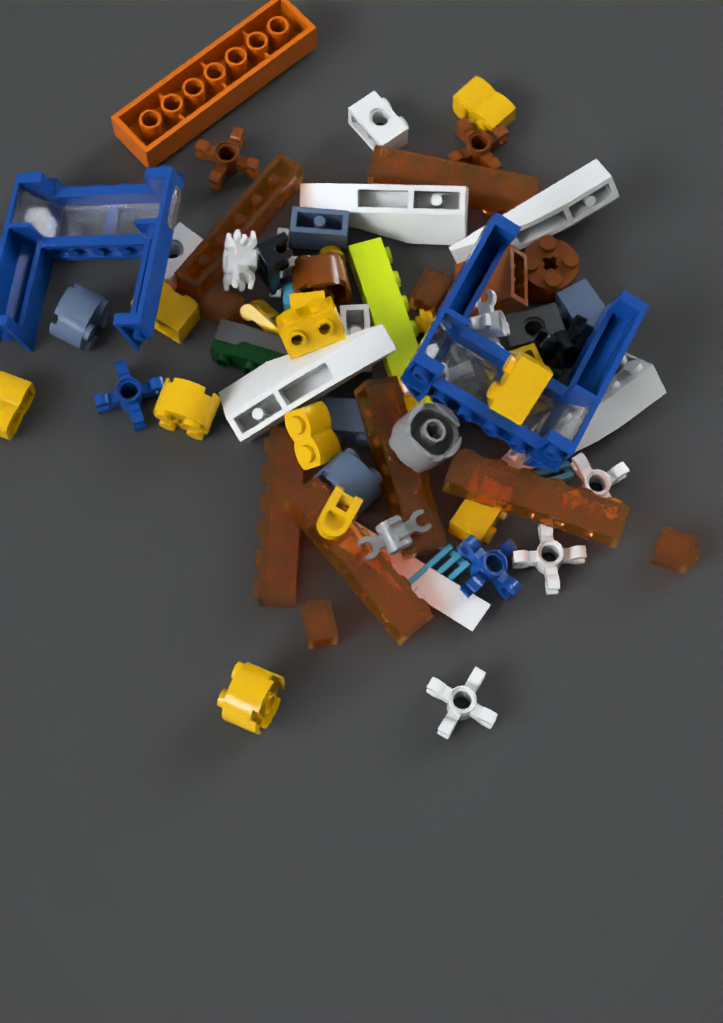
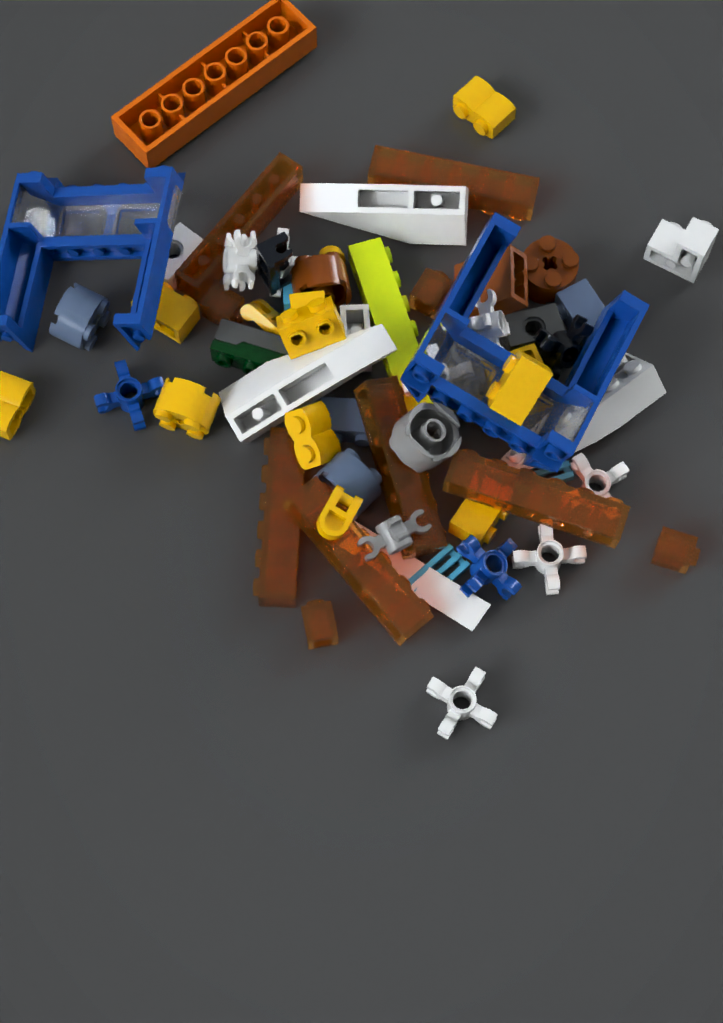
dark orange pin [194,126,261,192] -> none
yellow brick [217,661,285,735] -> none
sand blue brick [290,206,349,253] -> none
white brick [348,90,409,160] -> none
yellow plate [414,309,436,337] -> none
dark orange pin [447,117,510,180] -> none
white wedge [448,158,620,264] -> none
none -> white brick [643,217,719,283]

